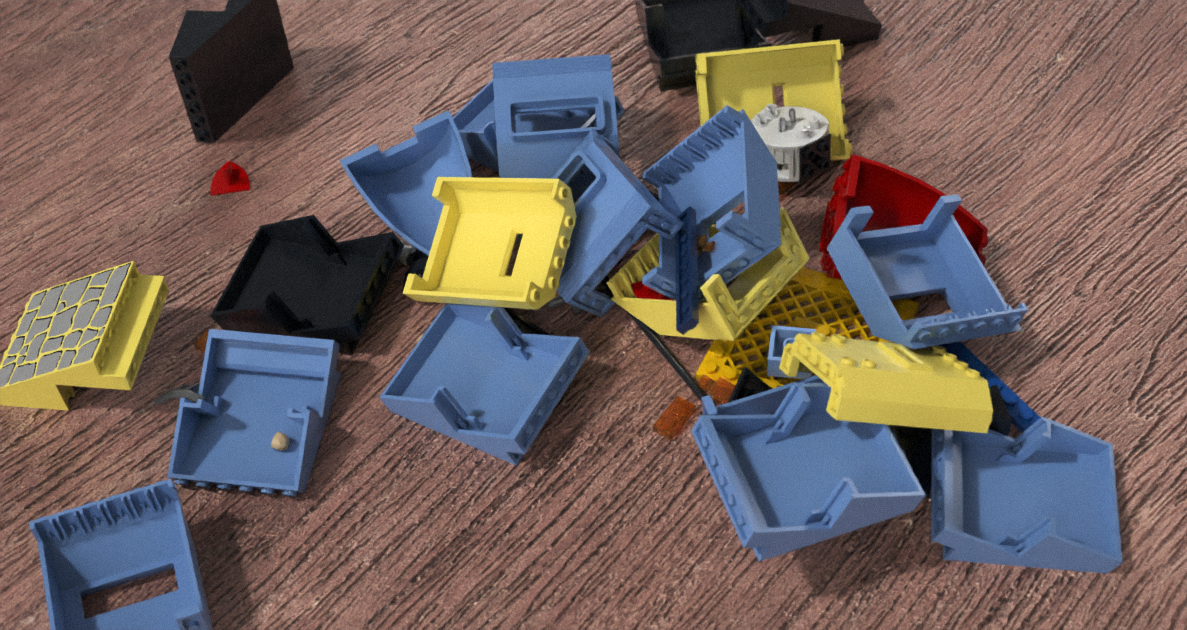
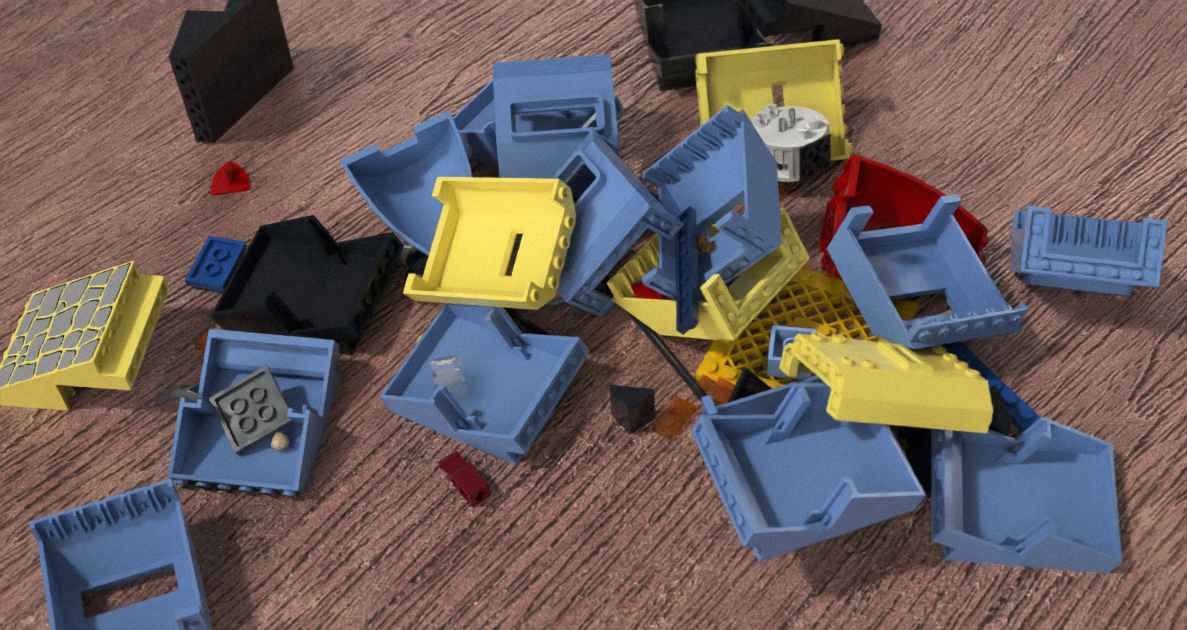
none -> blue plate [185,236,247,292]
none -> dark grey plate [209,365,295,455]
none -> clear brick [430,354,468,400]
none -> dark red piece [438,451,491,507]
none -> black slope [609,385,656,434]
none -> medium blue panel [1010,206,1168,296]

